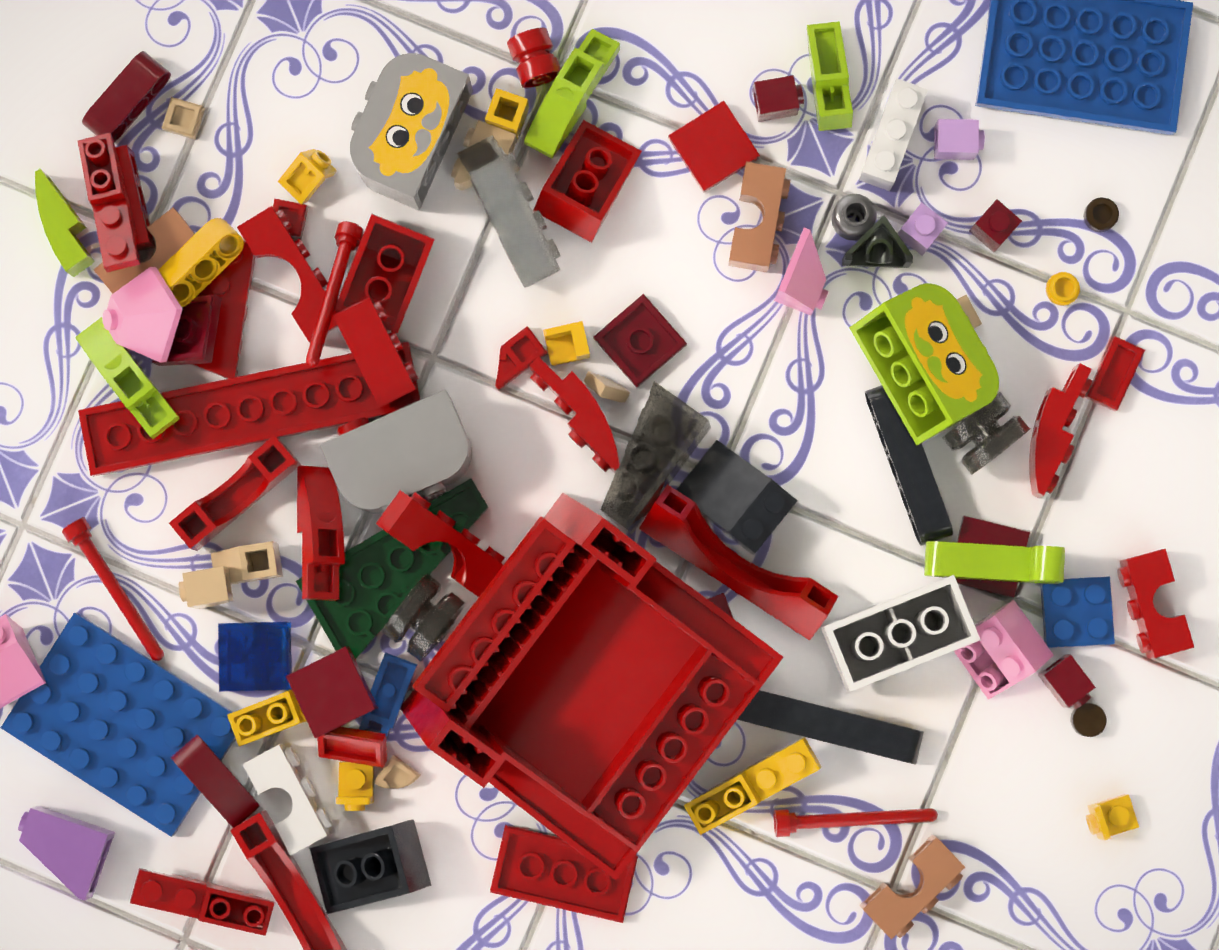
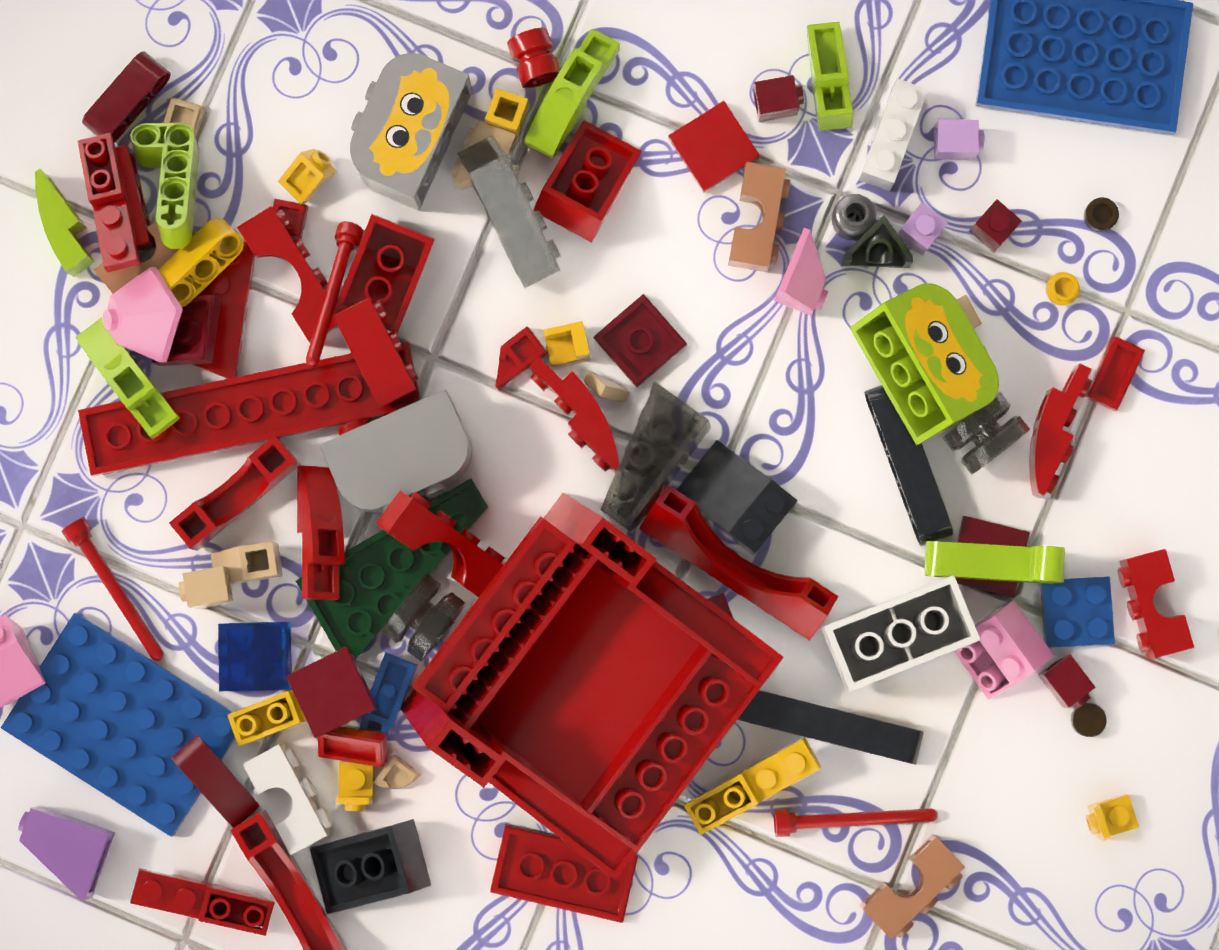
none -> lime beam [130,123,199,249]

